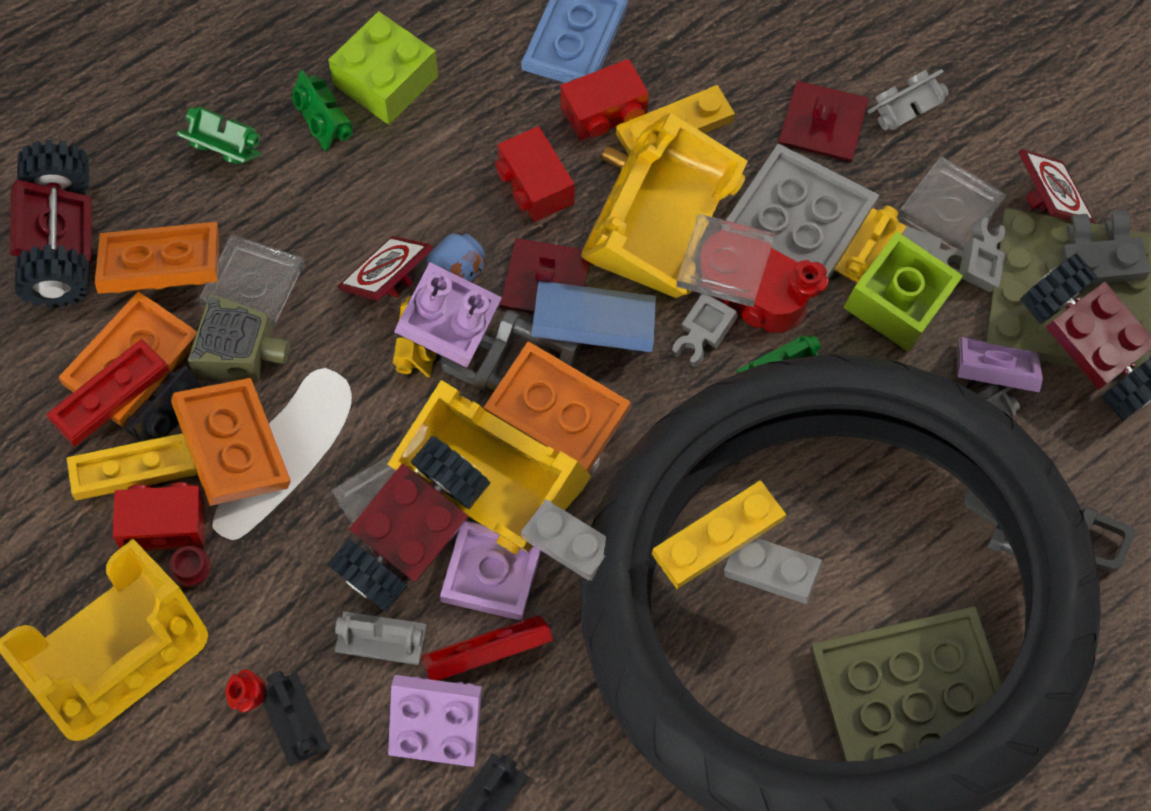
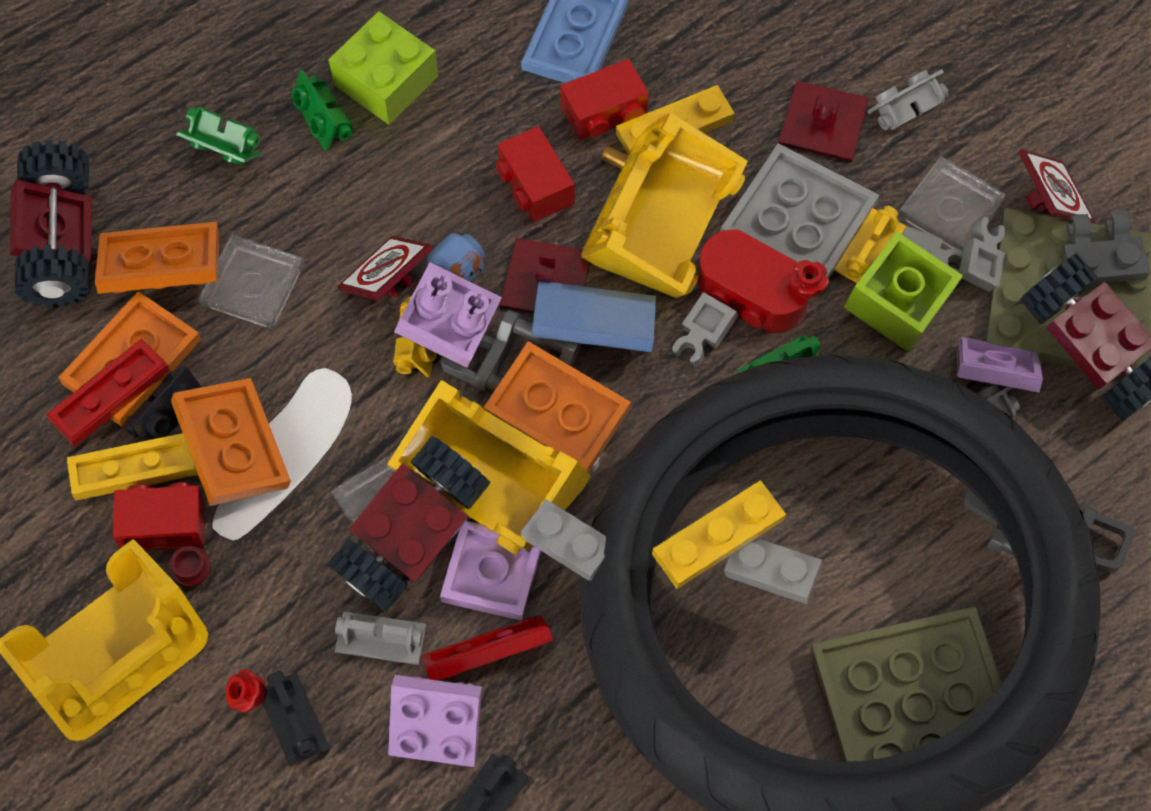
torso [188,294,290,381] -> none
clear tile [676,214,775,307] -> none

